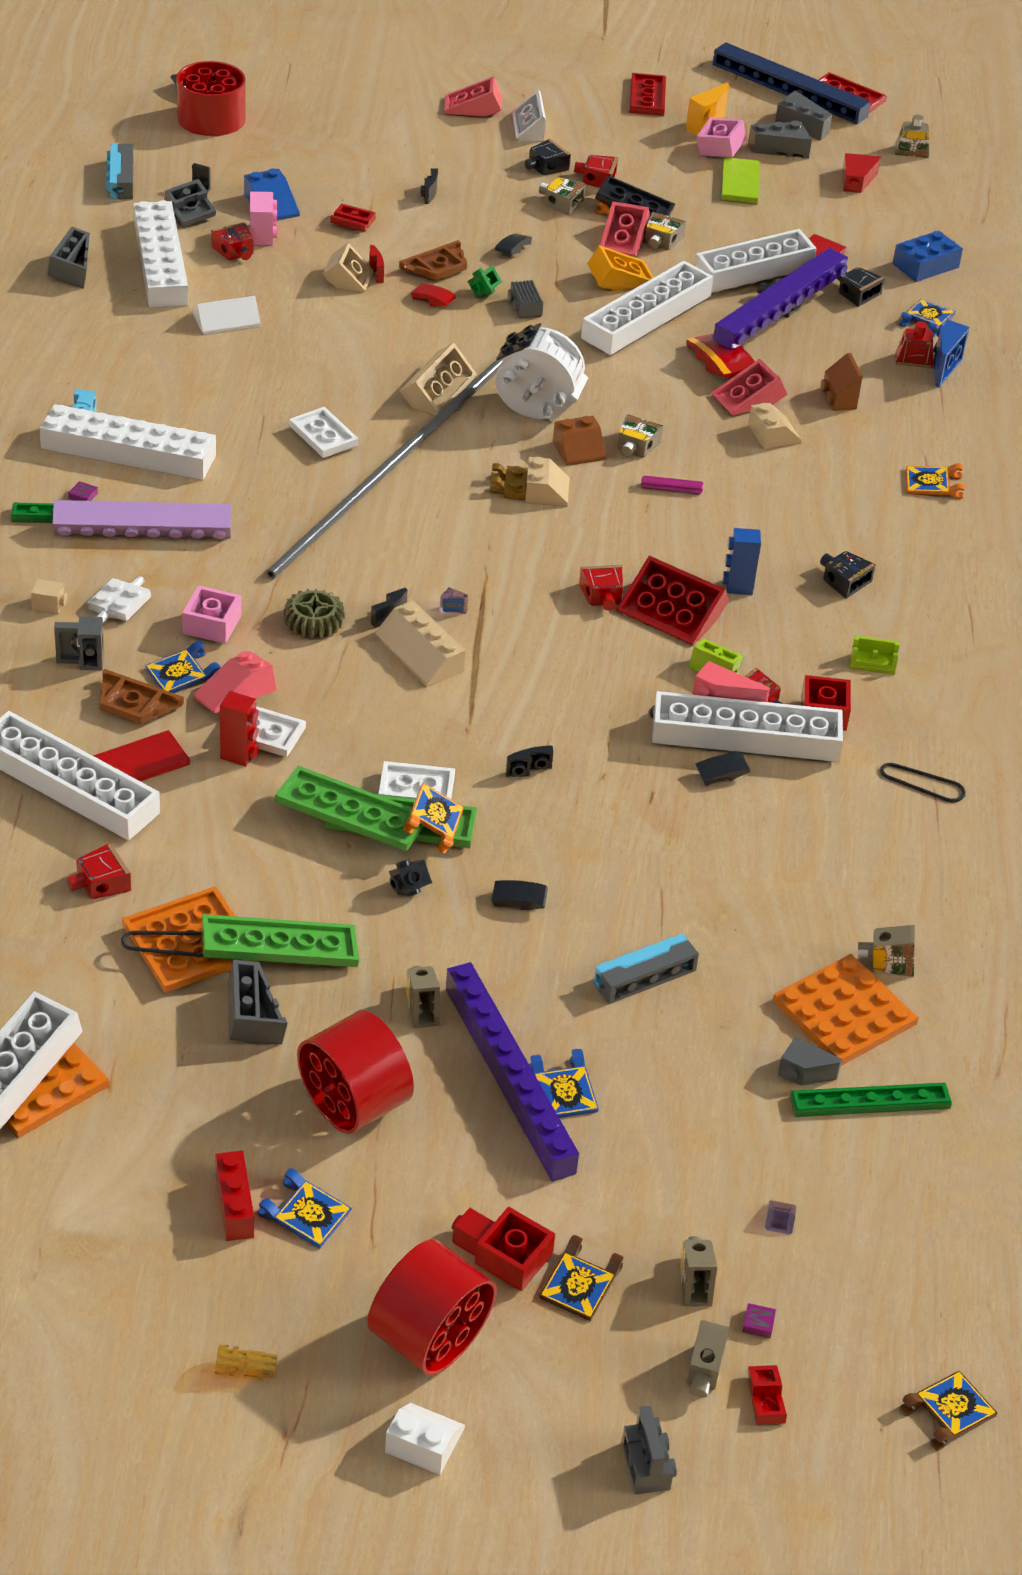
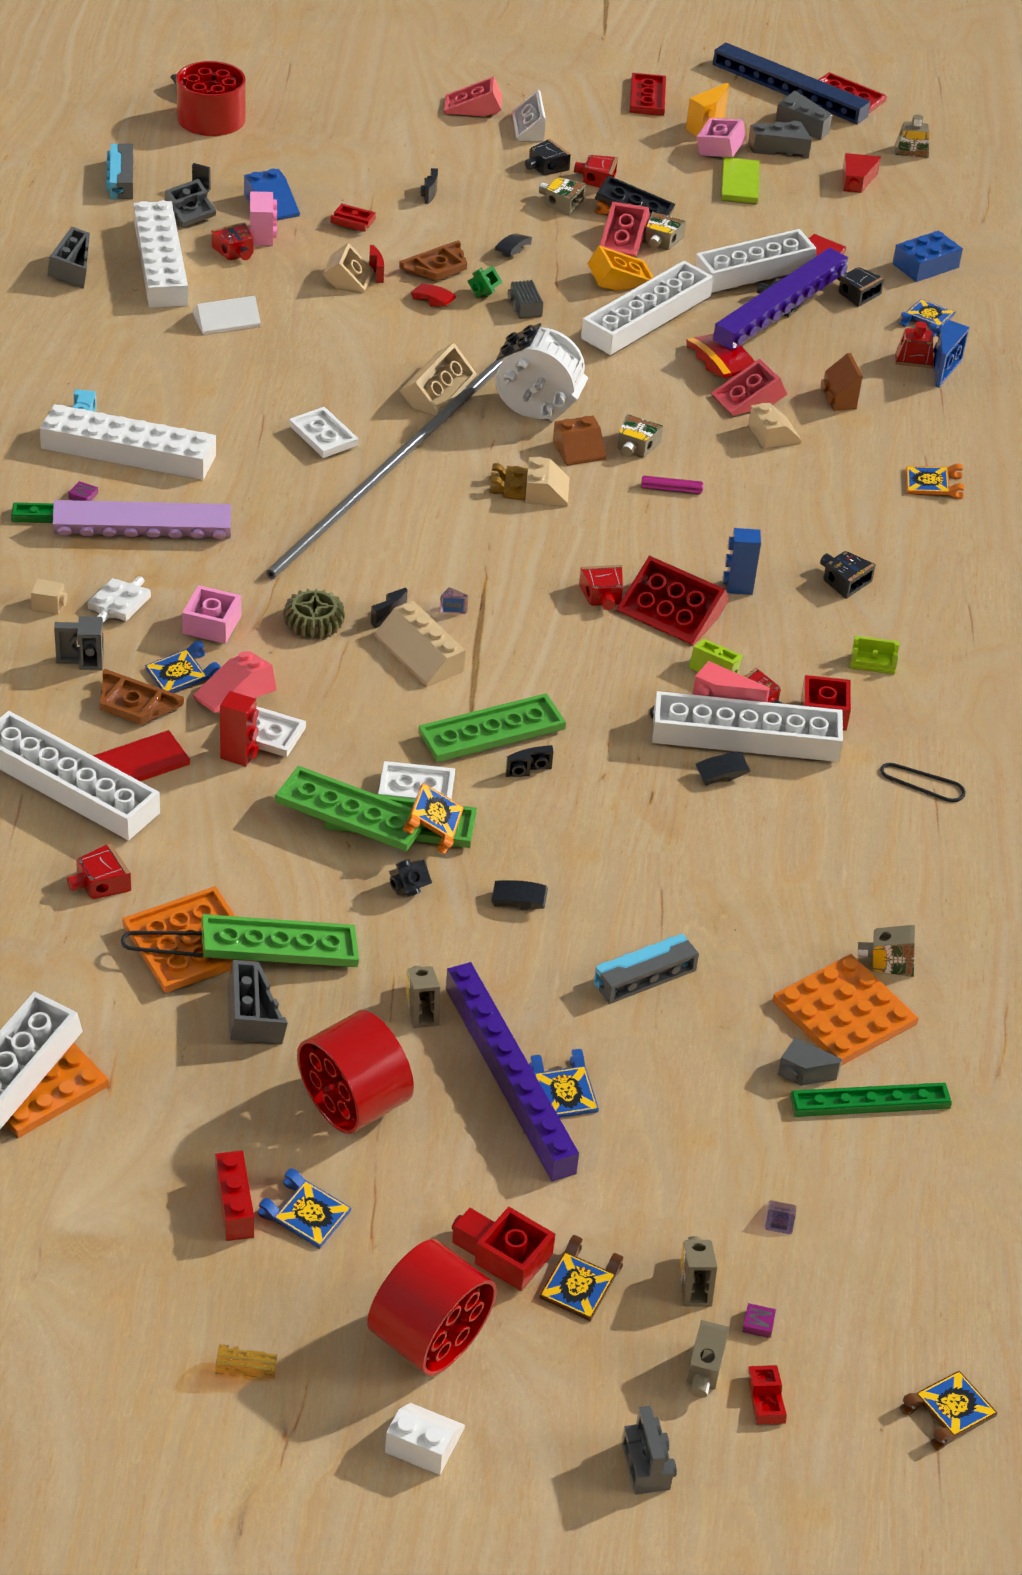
none -> bright green plate [418,693,566,762]

